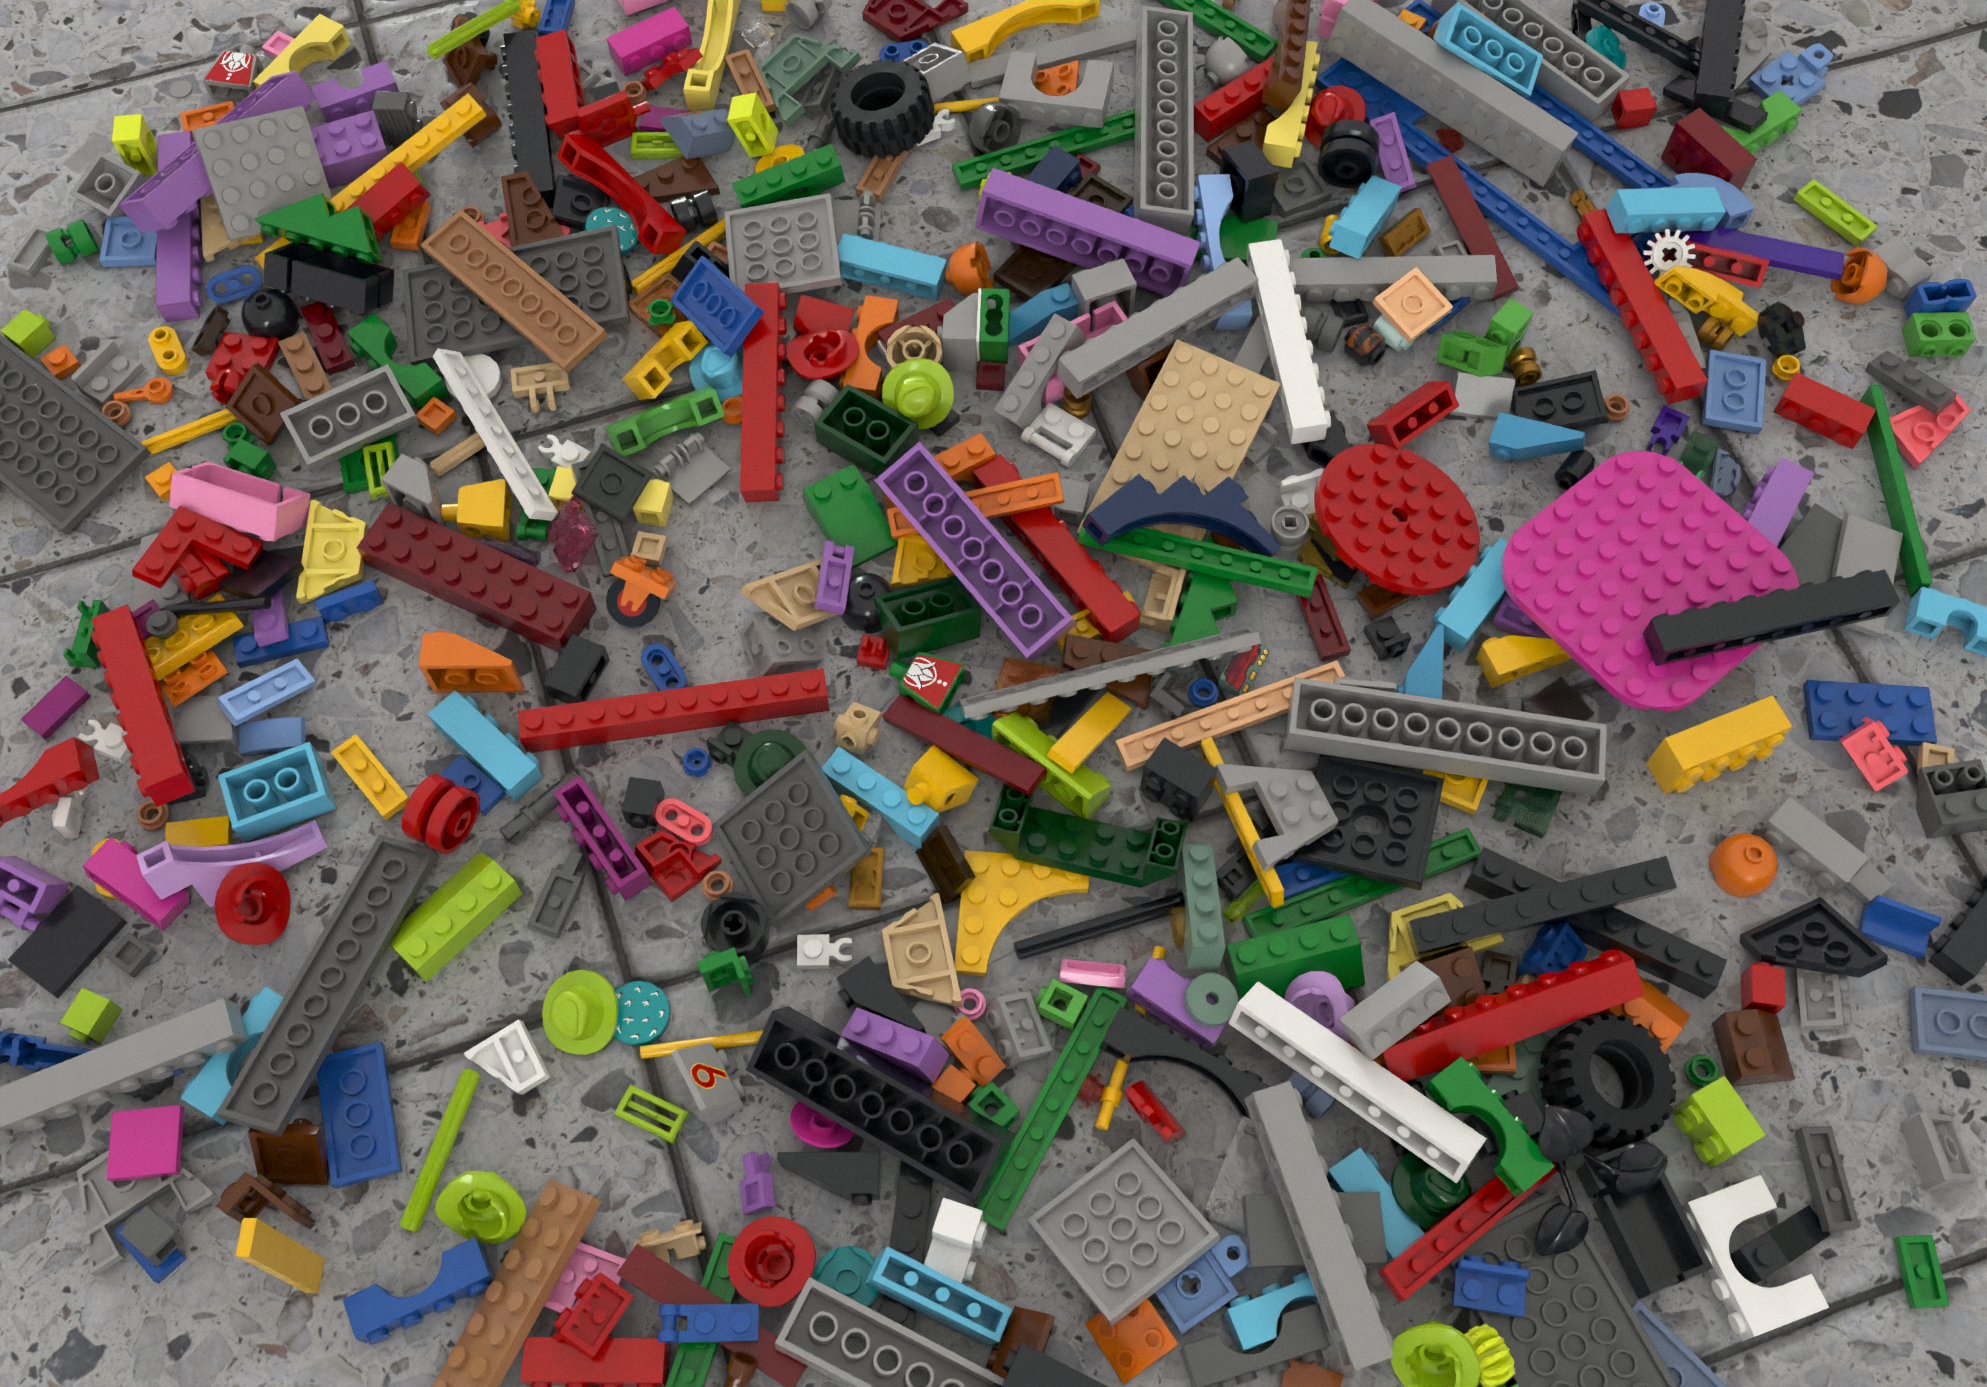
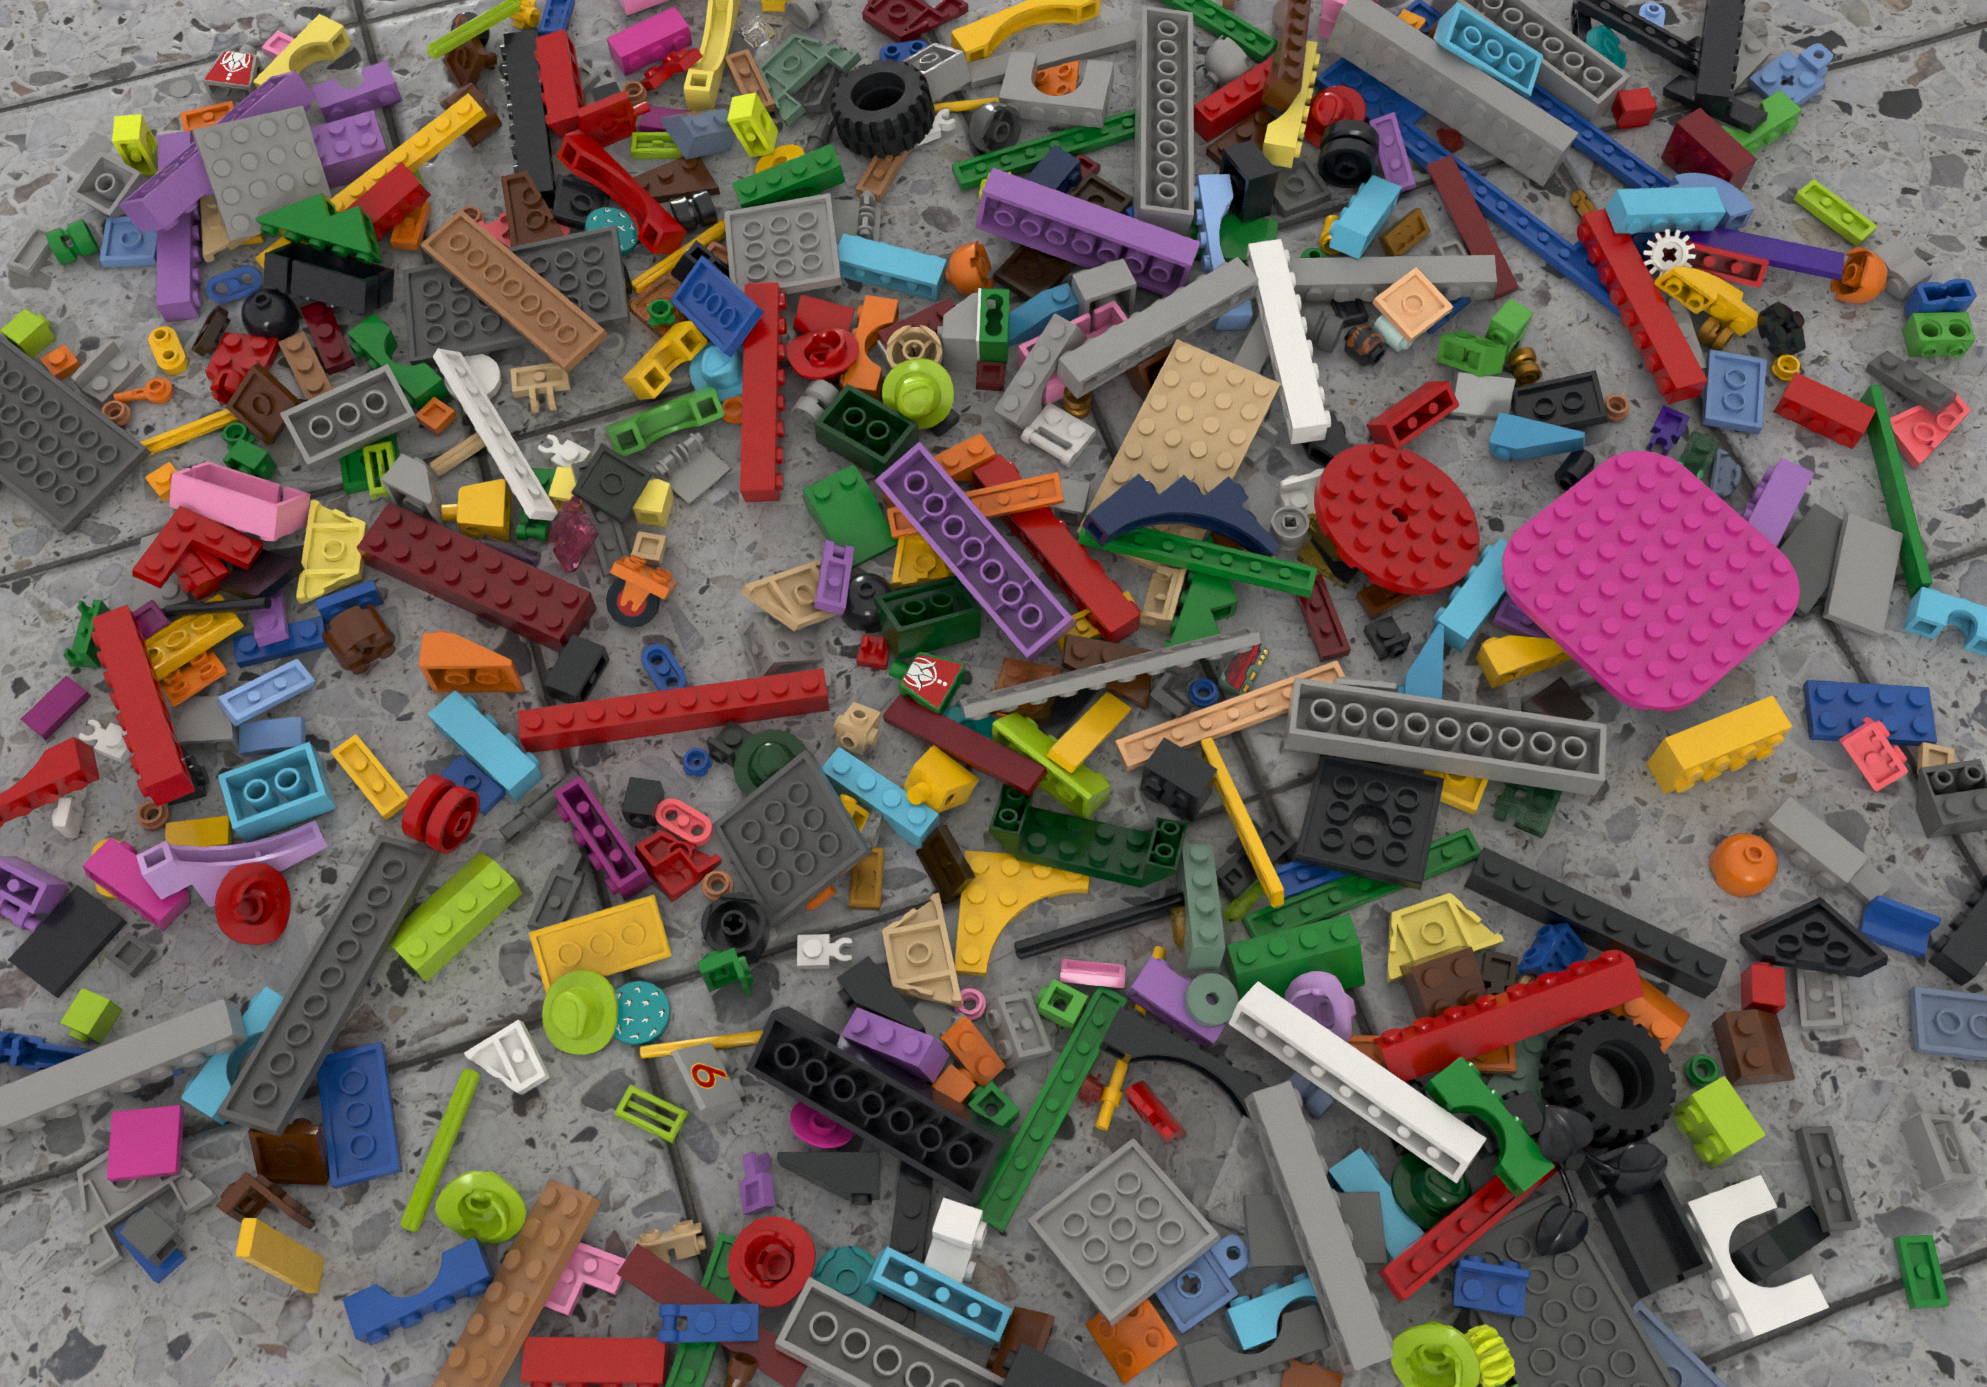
dark grey plate [146,610,178,639] -> none
dark grey brick [372,91,424,146] -> none
red bracket [552,1272,634,1359] -> none
light grey wing [1215,764,1338,871] -> none
light grey brick [1338,961,1451,1060] -> none
black brick [1406,856,1677,956] -> none
black brick [1642,569,1900,666] -> none
none -> reddish brown brick [322,604,396,675]
none -> yellow tile [528,894,673,995]

